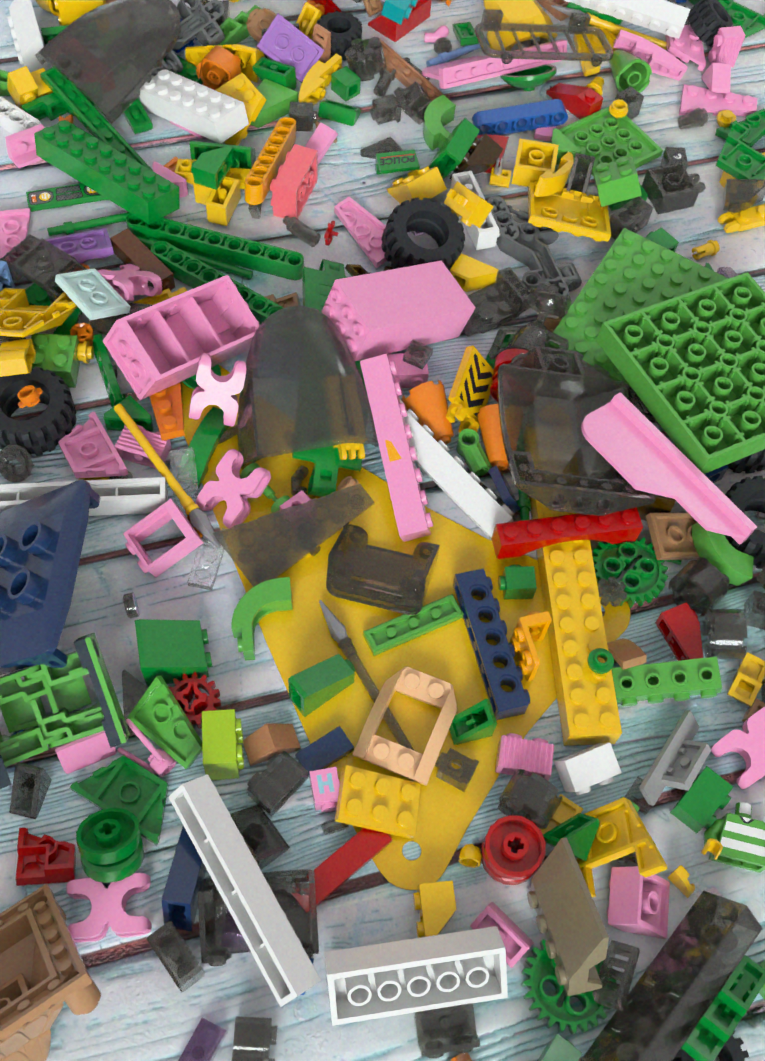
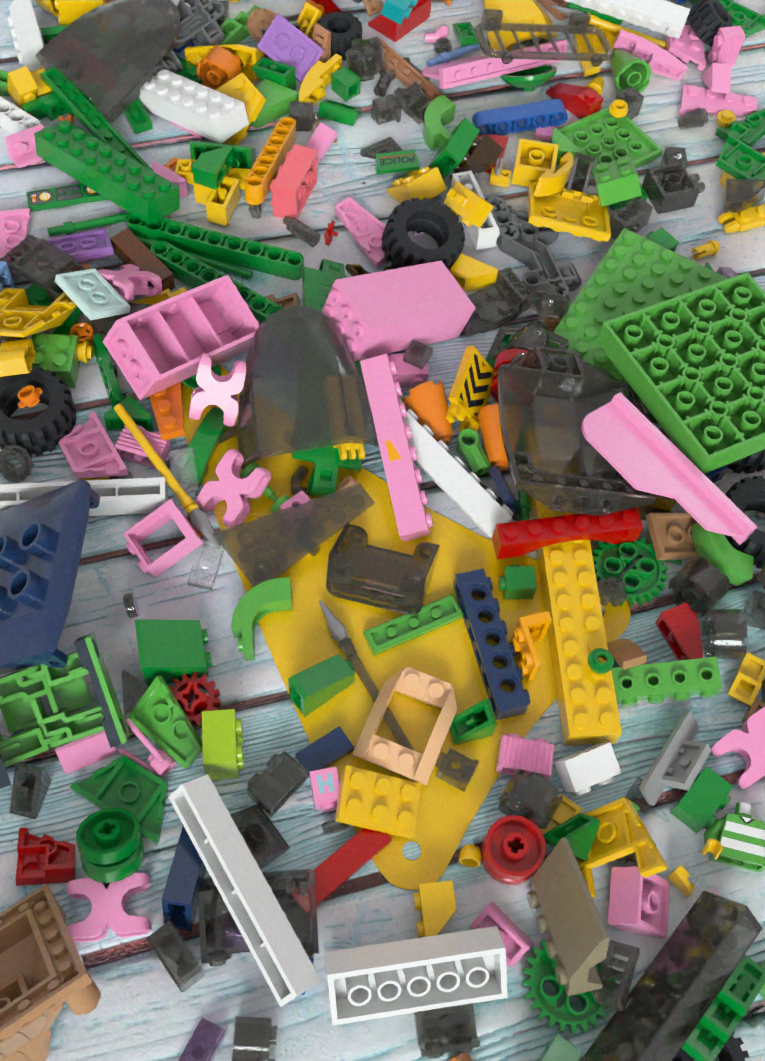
nougat slope [243,723,301,766] -> none

